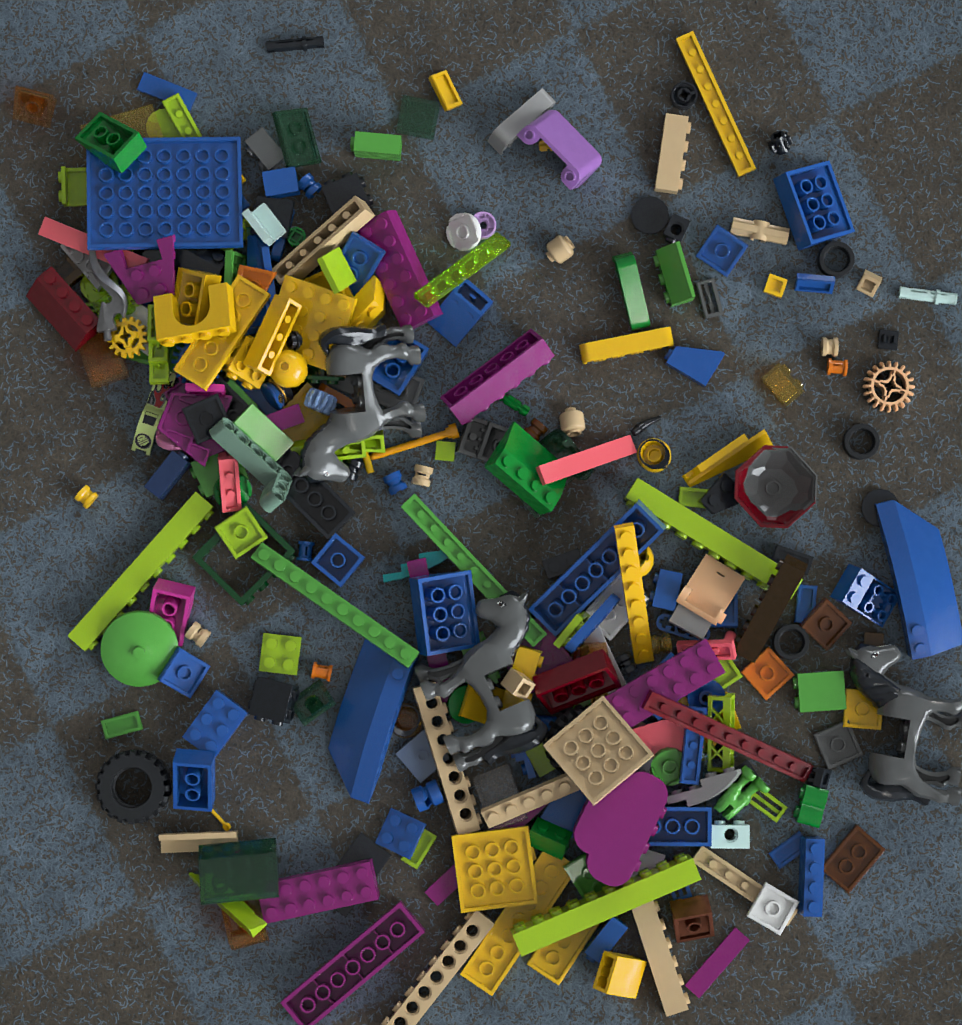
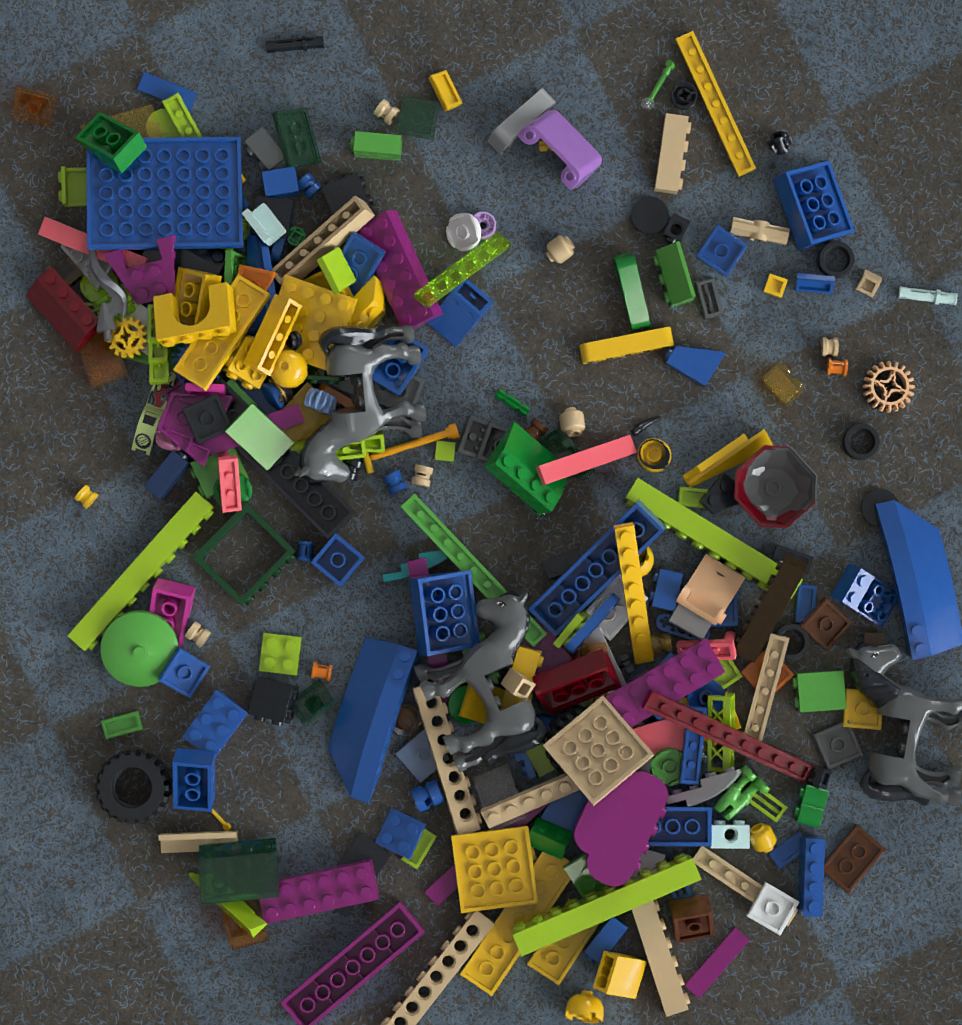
sand green beam [209,417,292,513] -> none
lime tile [214,506,268,559] -> none
bright green plate [251,542,420,669] -> none
magenta brick [440,329,555,425] -> none
black tile [877,329,899,351] -> none
none -> tan wheel [373,99,400,125]
none -> yellow cylinder [565,990,604,1023]
none -> bright green piece [639,60,675,112]
none -> tan plate [744,633,790,741]
none -> yellow head [750,823,777,853]

